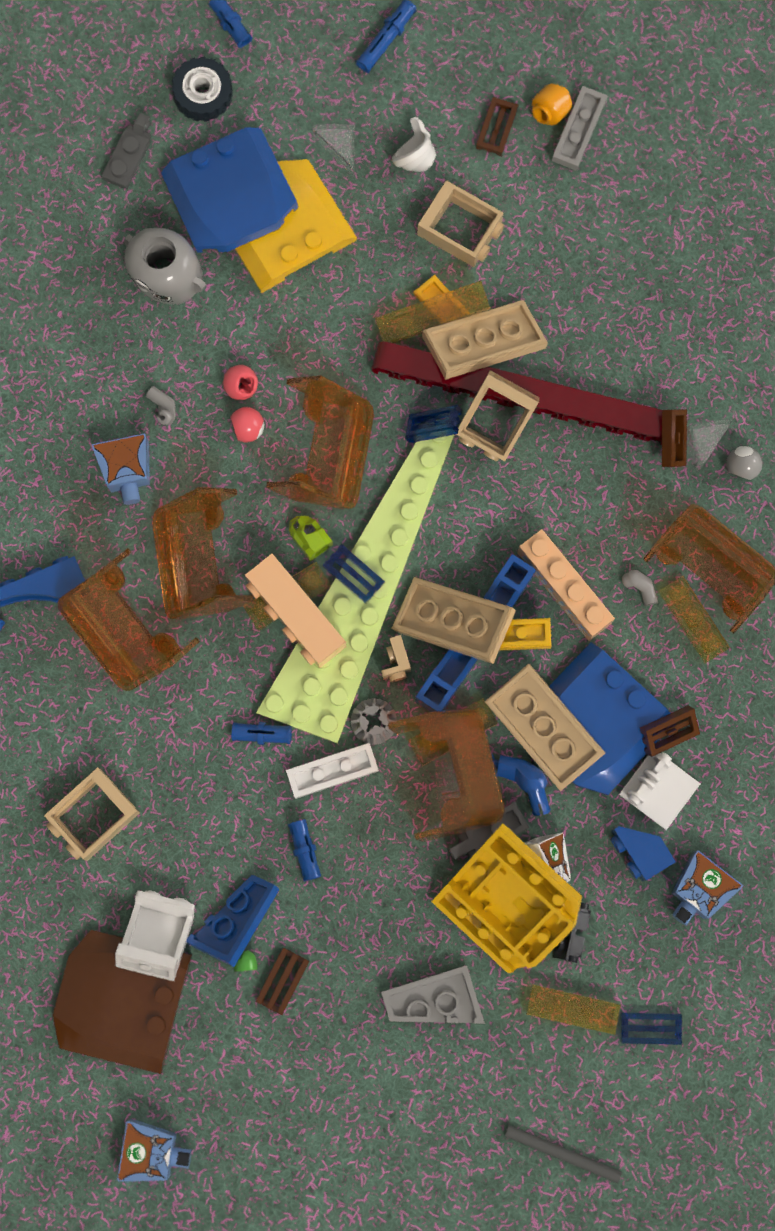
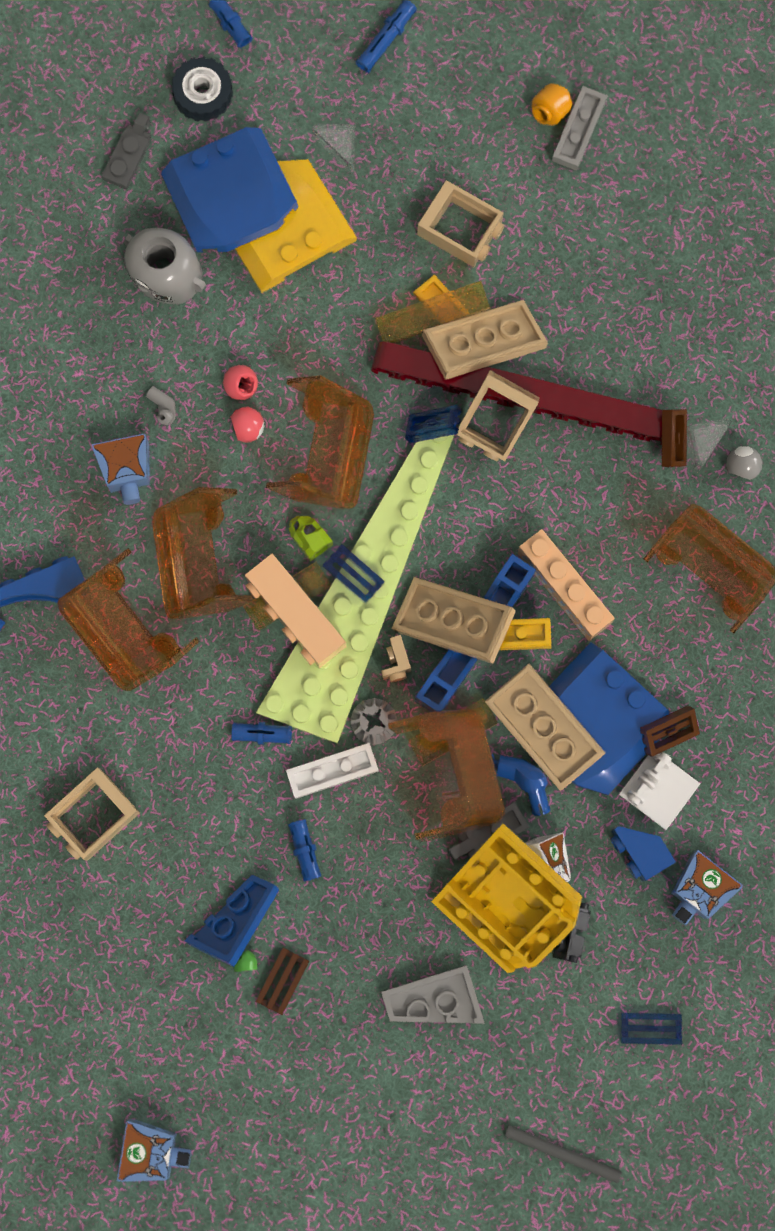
reddish brown wedge [53,930,192,1074] -> none
white panel [115,891,195,981] -> none
white hat [392,117,436,172] -> none
reddish brown tile [476,97,519,156] -> none
clear yellow plate [526,985,621,1035] -> none
light grey arm [622,570,658,607] -> none
clear yellow plate [658,576,730,664] -> none

